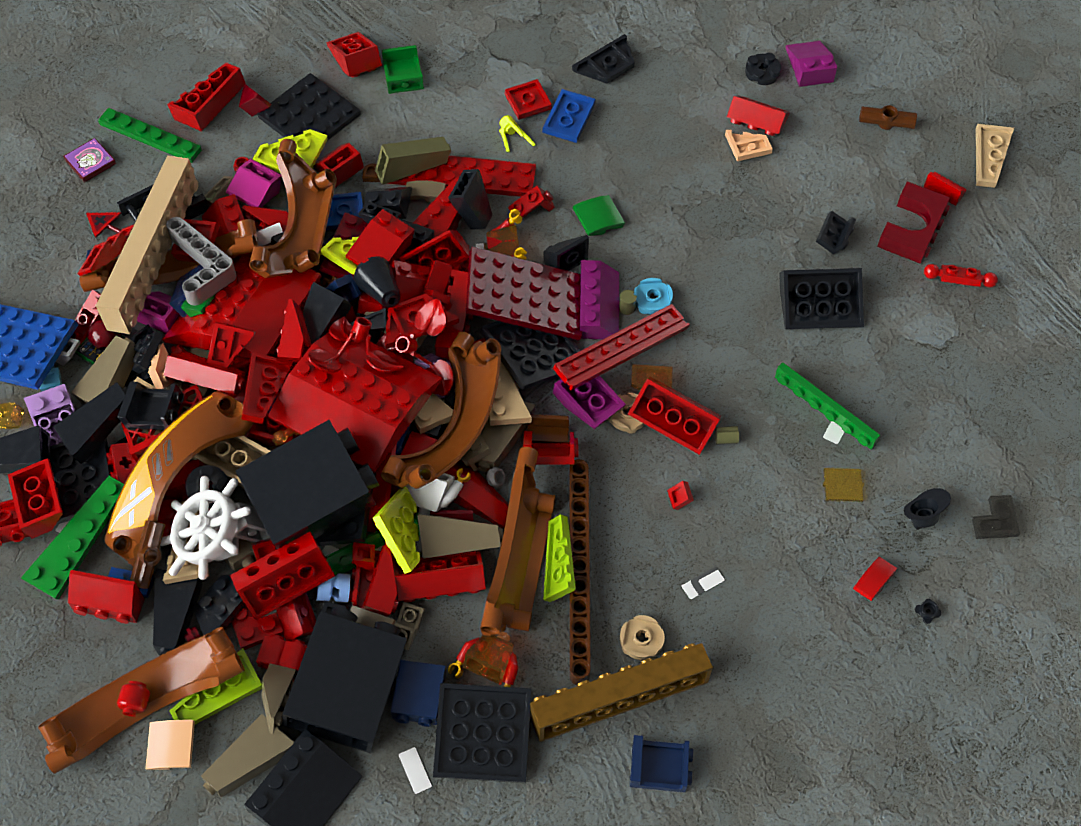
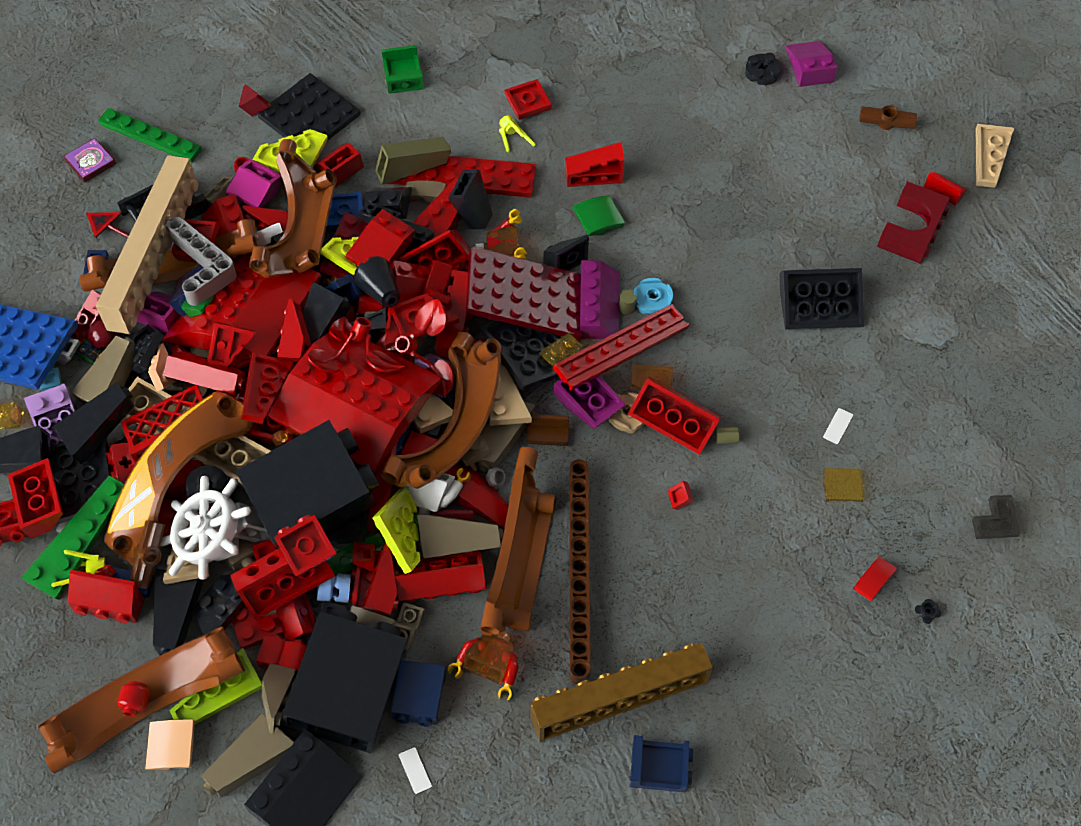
red slope [77,224,134,276] -> none
black panel [118,382,184,430] -> none
red wedge [167,63,246,131] -> none
dark red plate [184,627,200,642] -> none
red slope [326,32,382,77] -> none
reddish brown tile [362,163,380,182] -> none
black plate [433,683,531,783] -> none
red bracket [508,185,555,218] -> none
red panel [523,431,578,465] -> none
blue plate [542,89,596,143] -> none
lime wing [543,514,576,602] -> none
black wing [572,34,635,84] -> none
tan plate [620,615,665,660] -> none
white sticker [682,567,725,599] -> none
light nougat wing [725,130,773,161] -> none
slope [727,95,790,136] -> none
green plate [775,362,880,450] -> none
black bracket [816,211,856,254] -> none
black piece [903,488,951,530] -> none
red plate [924,264,998,288] -> none
none -> neon yellow plant [52,550,105,587]
none -> red plate [94,564,117,578]
none -> red plate [274,514,337,577]
none -> clear yellow plate [540,333,583,367]
none -> red wedge [565,142,625,187]

